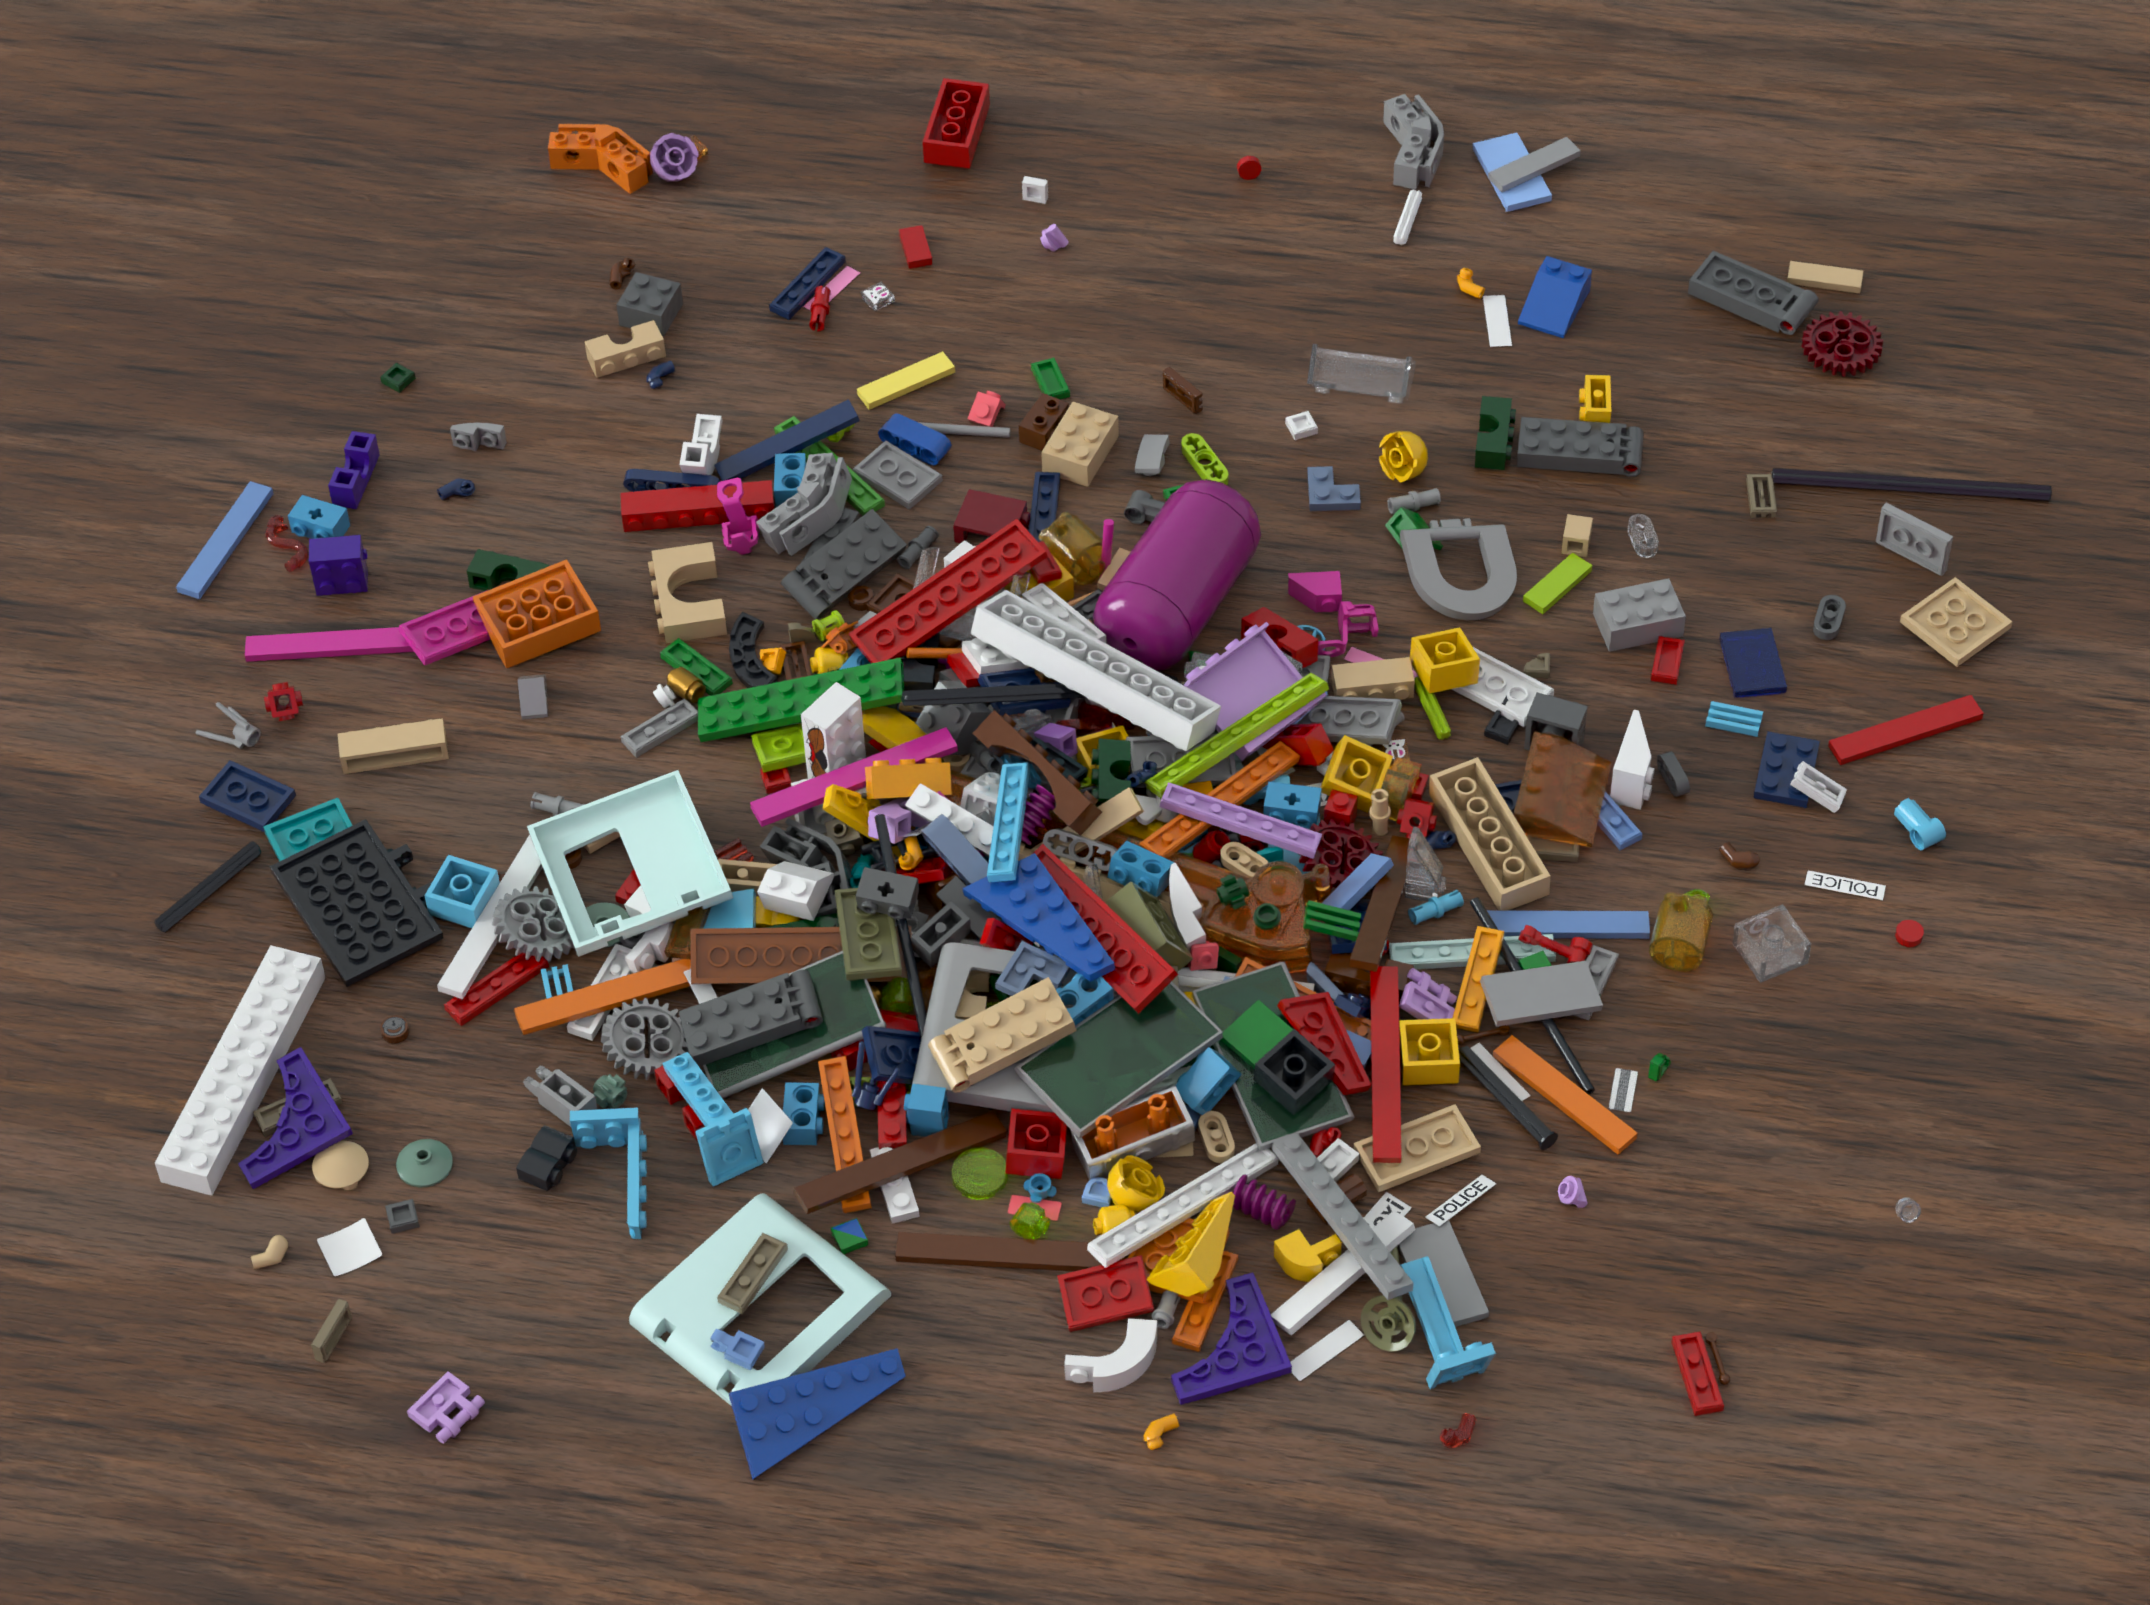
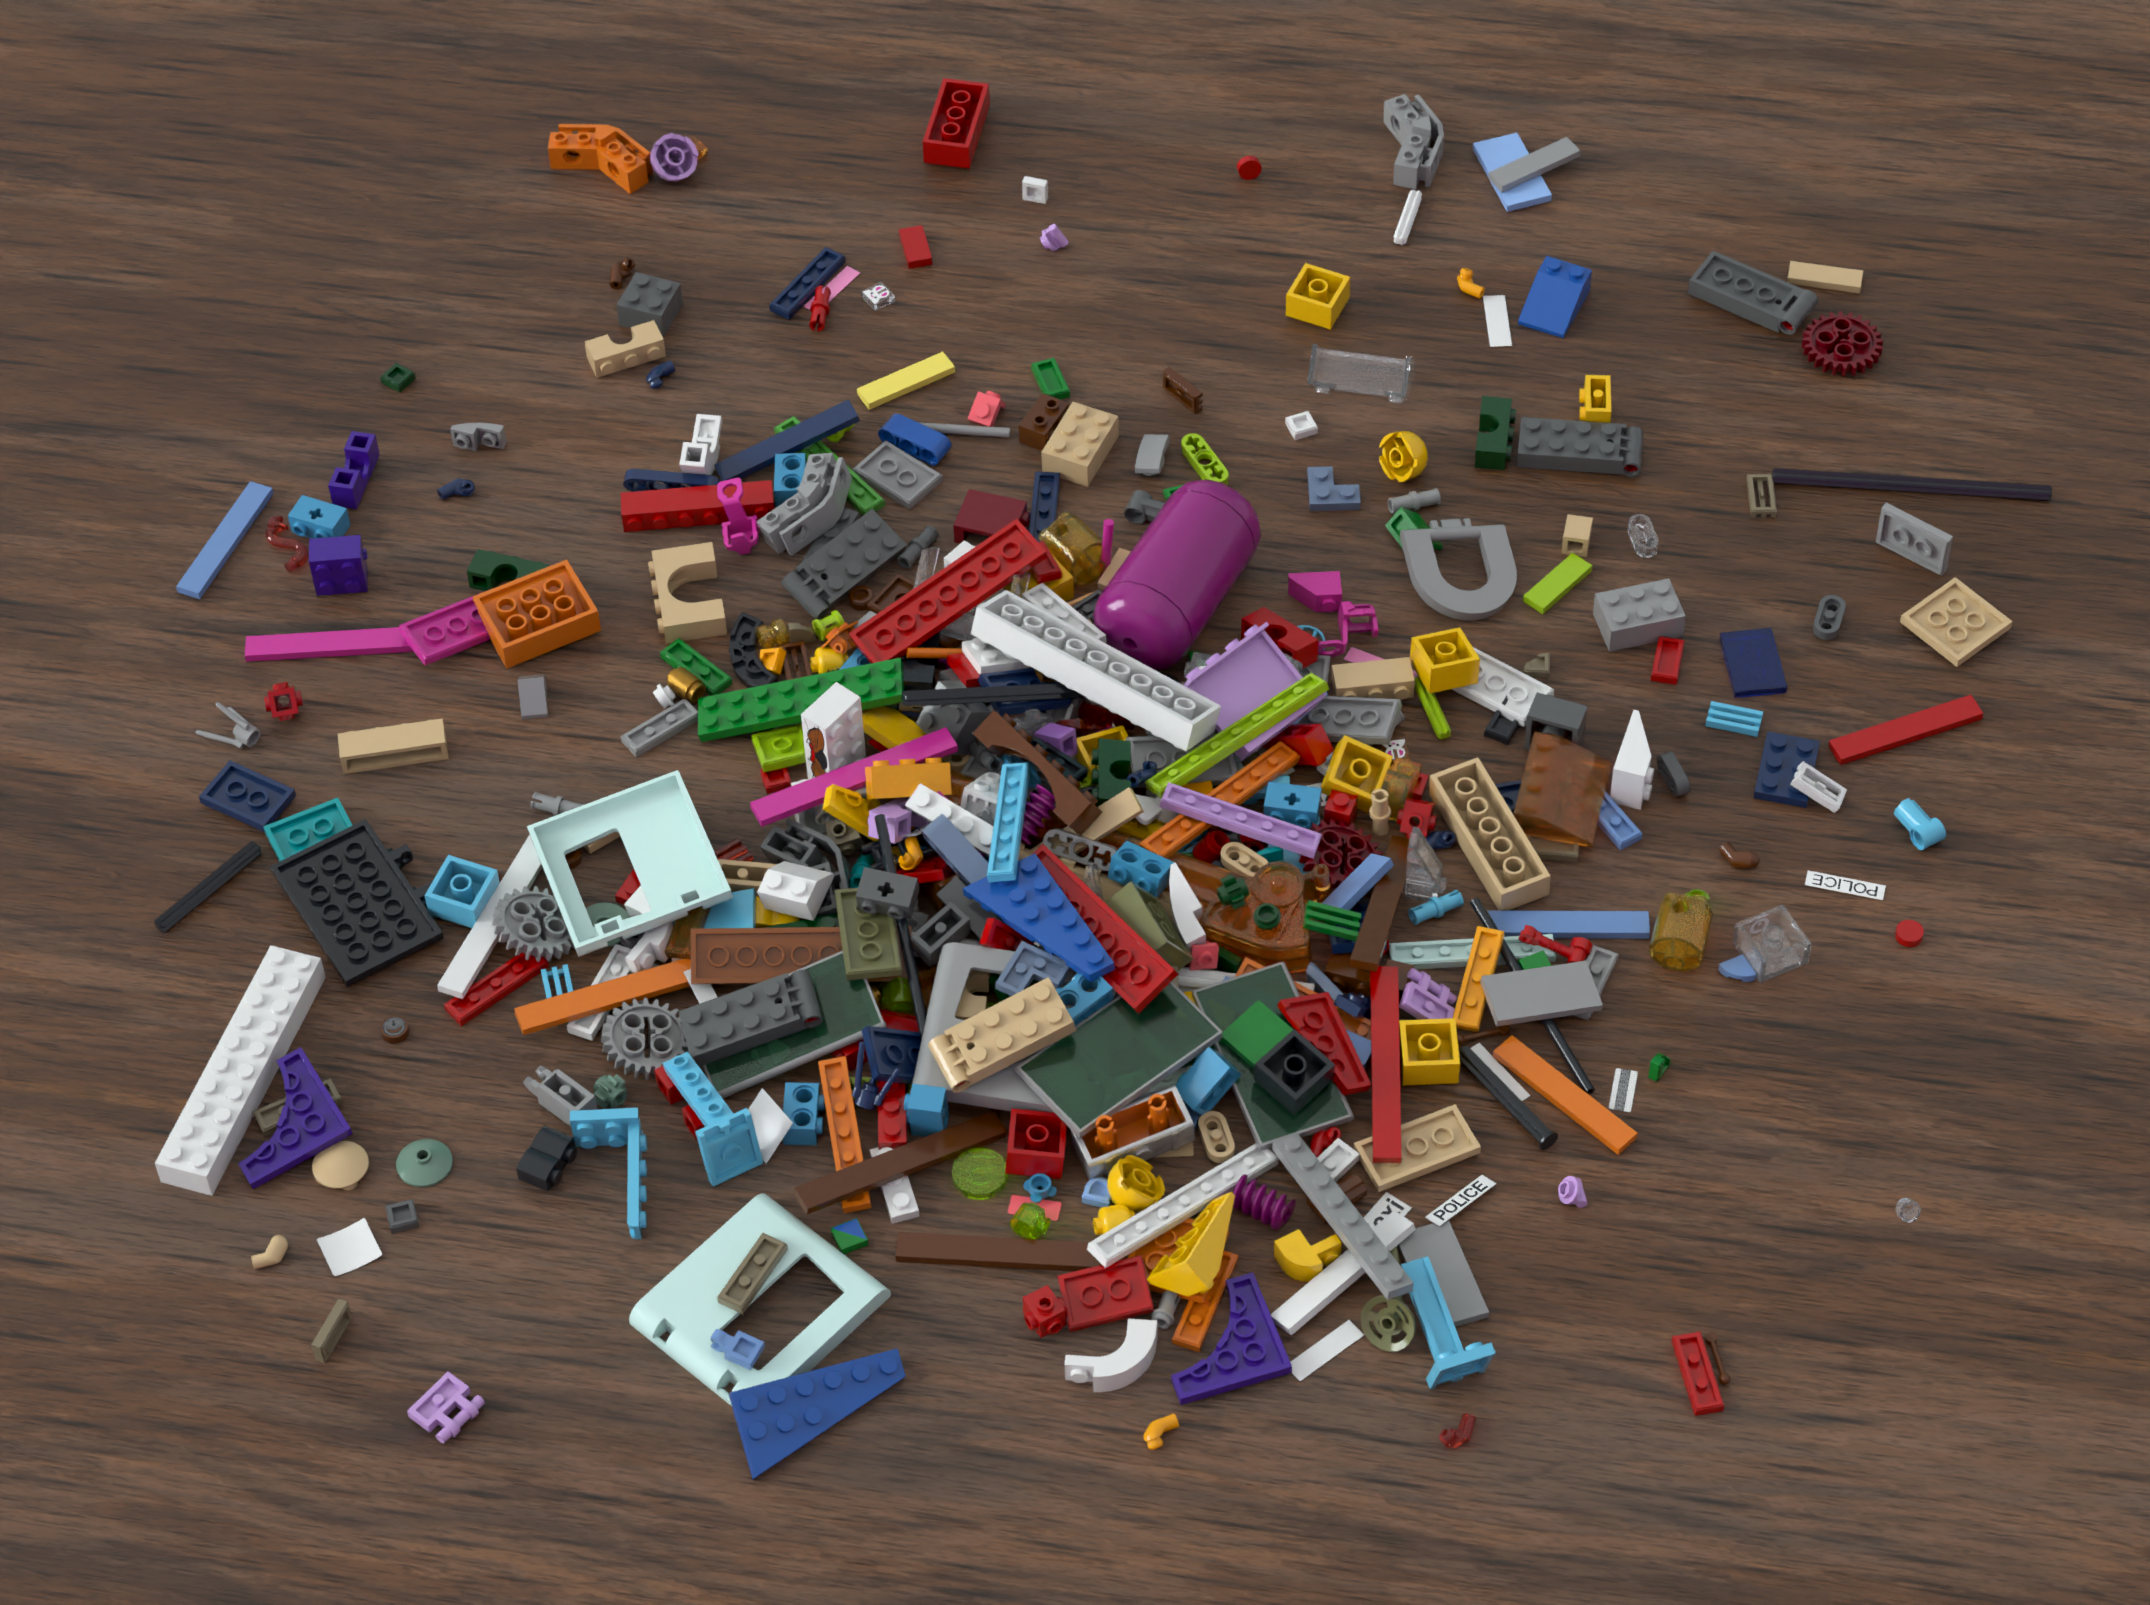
none -> clear yellow wheel [755,618,790,649]
none -> red brick [1022,1285,1068,1338]
none -> yellow brick [1286,263,1350,330]
none -> medium blue tile [1718,954,1757,982]

